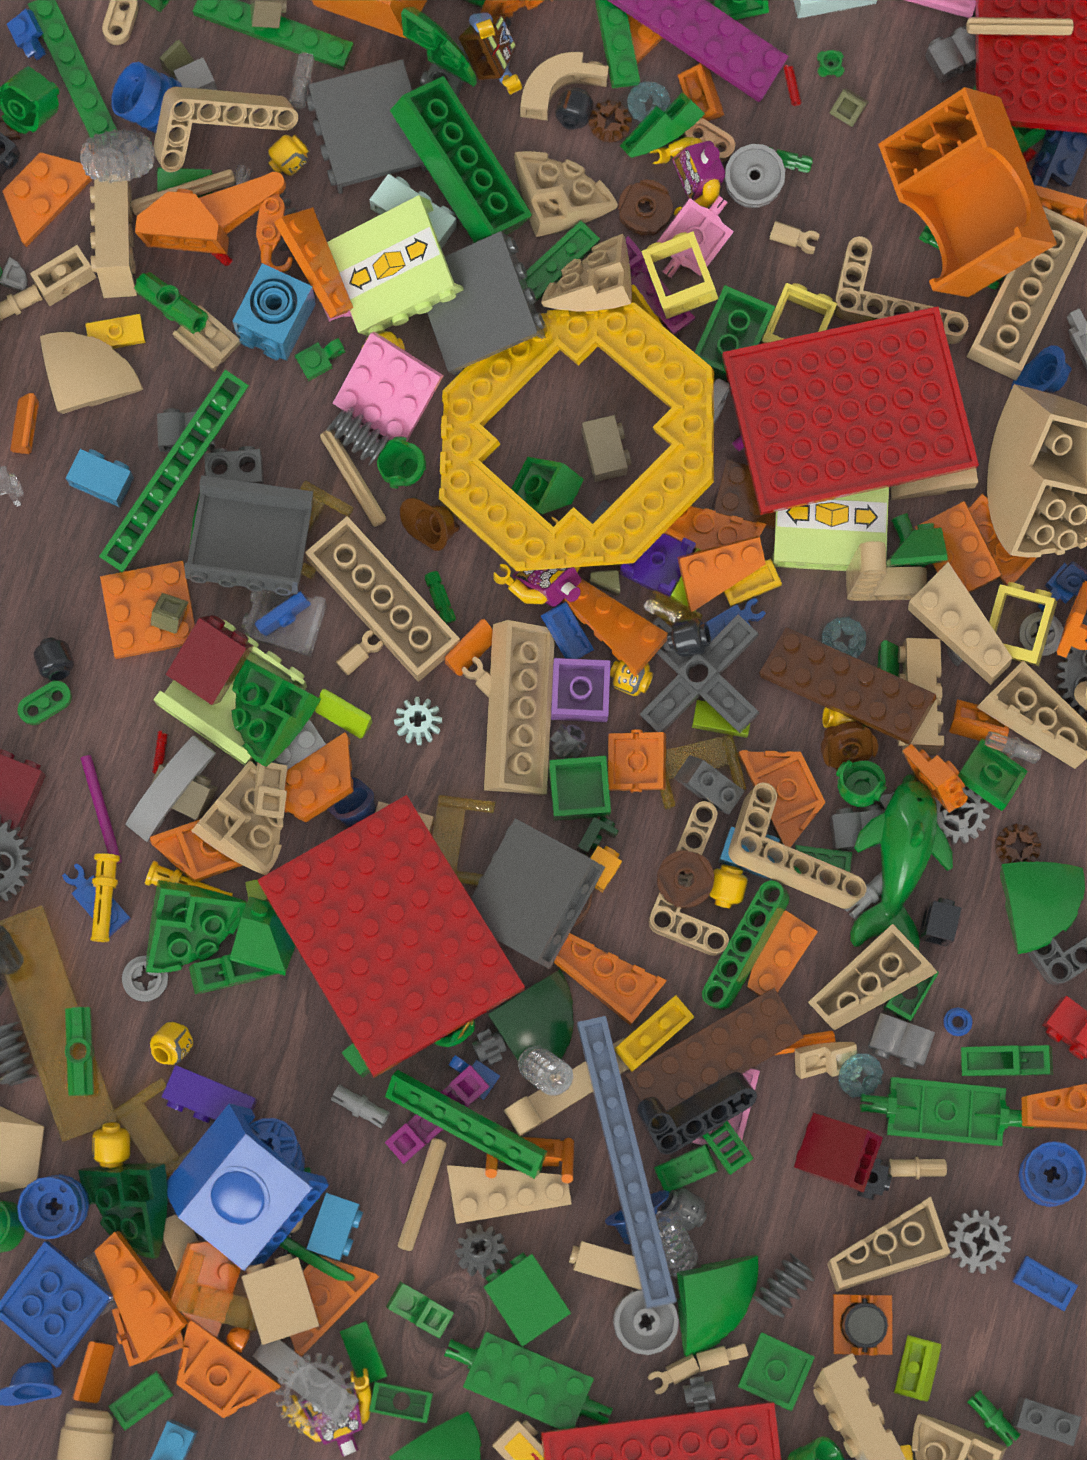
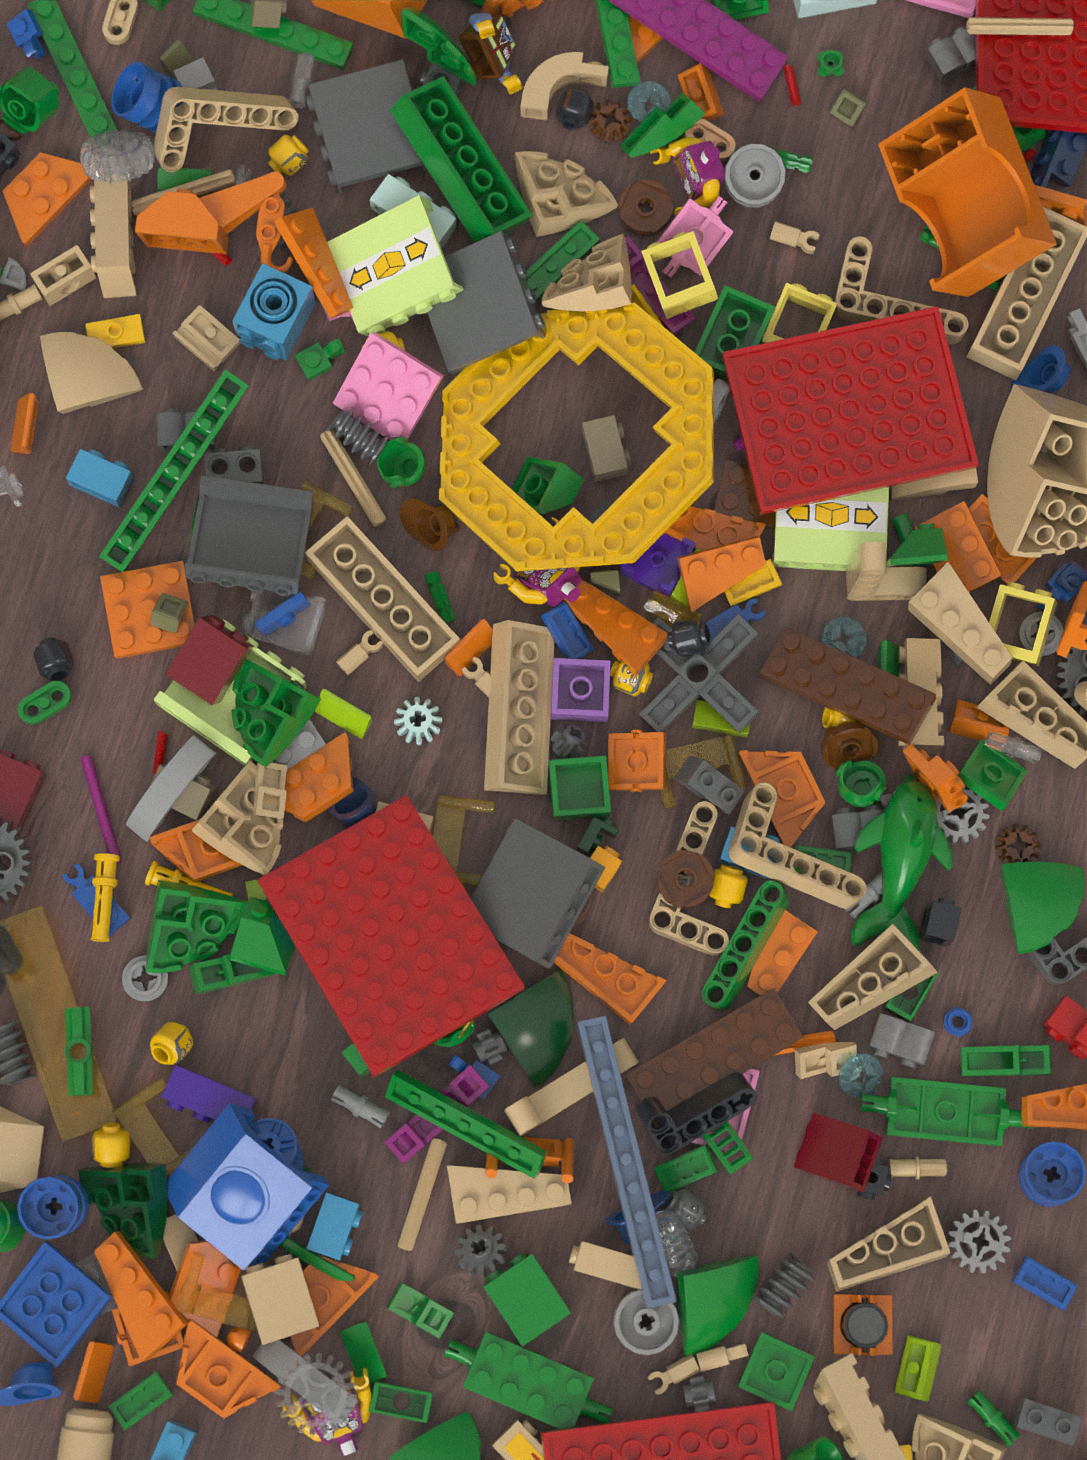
green piece [134,272,209,334] -> none
clear piece [518,1046,573,1096] -> none
yellow plate [614,995,694,1071] -> none

